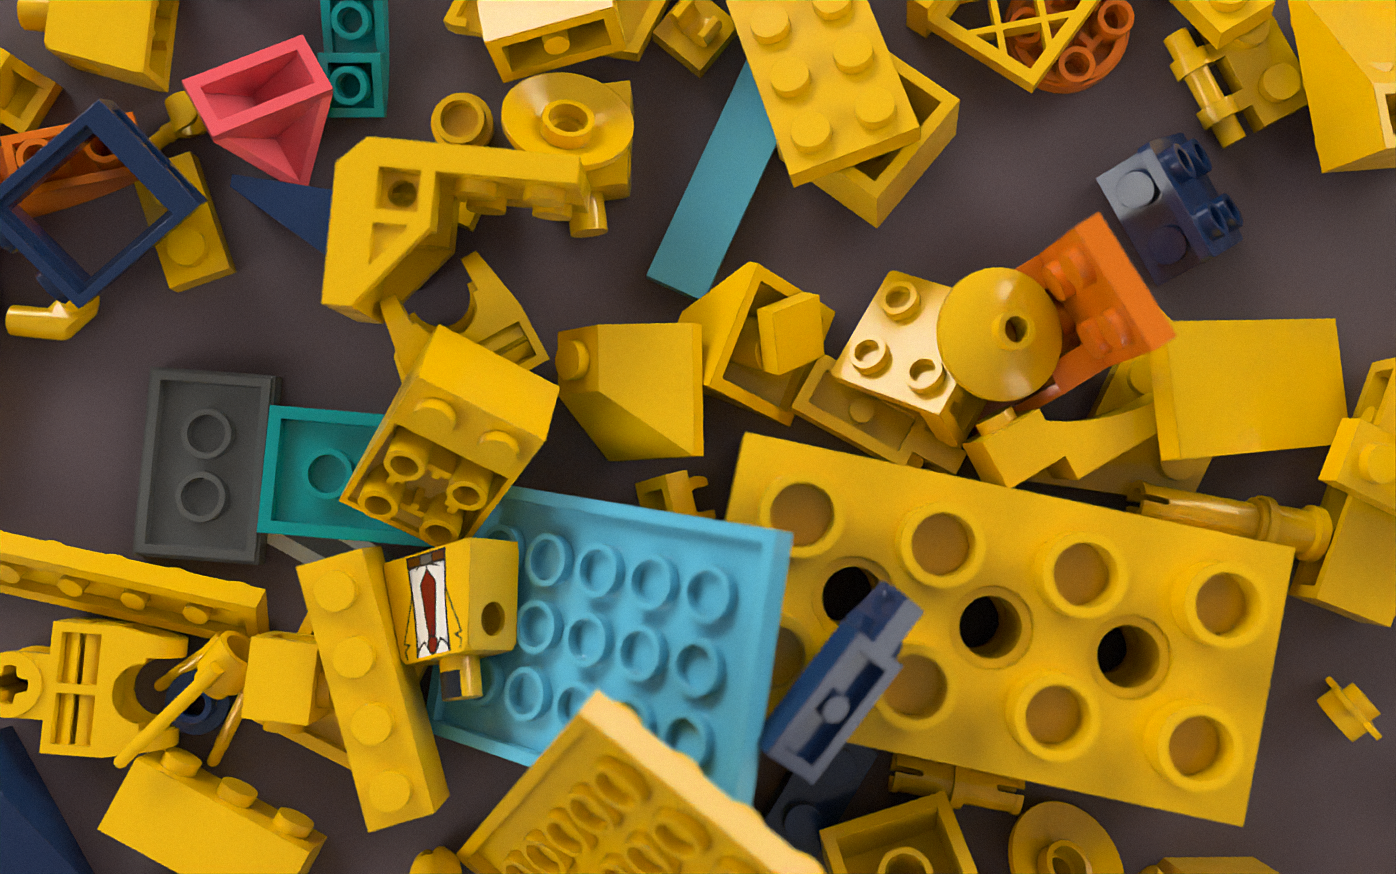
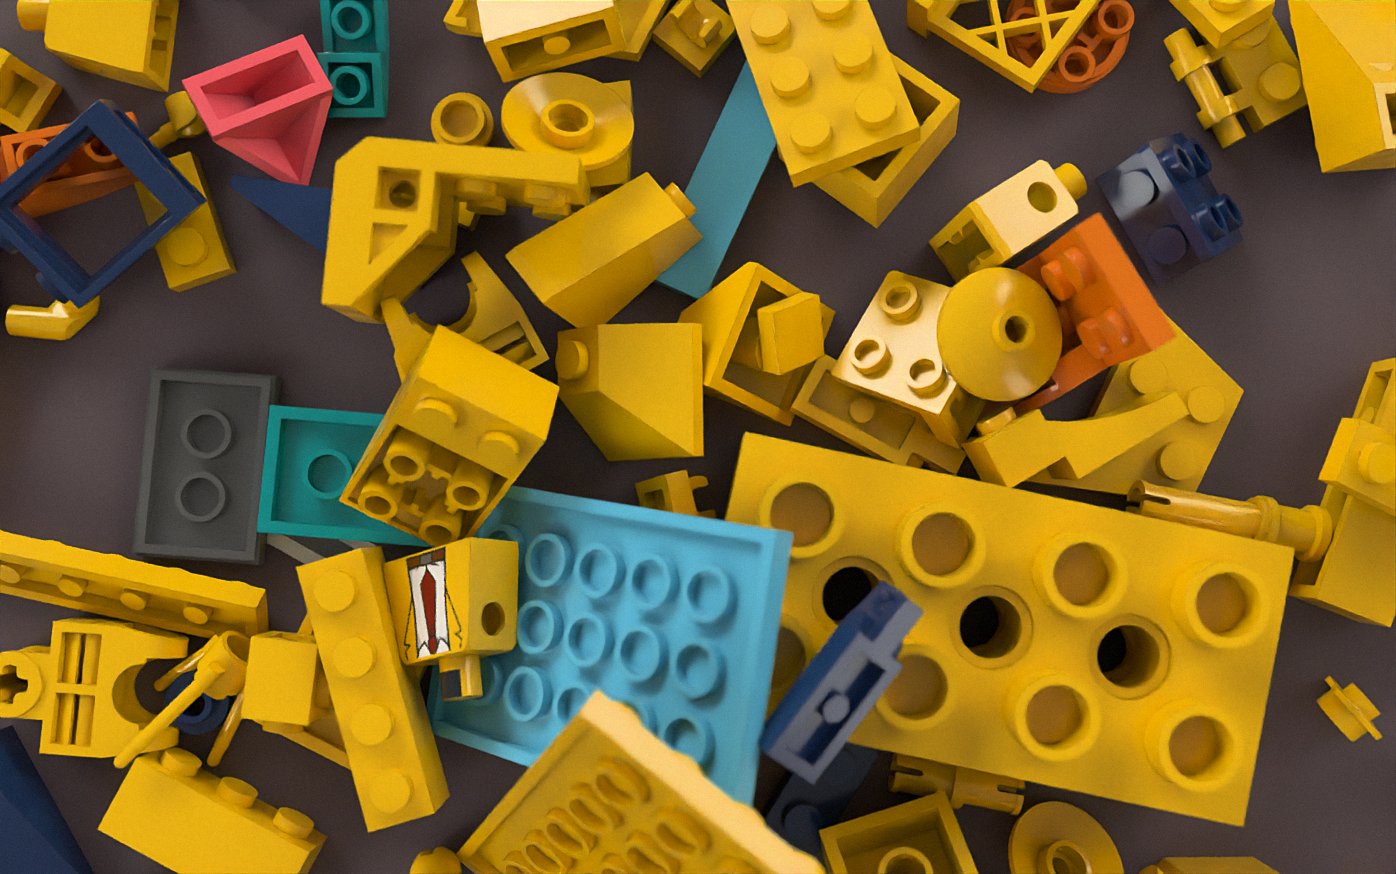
yellow tile [1148,318,1348,461] -> none
none -> yellow slope [505,172,703,328]
none -> yellow torso [929,159,1087,283]

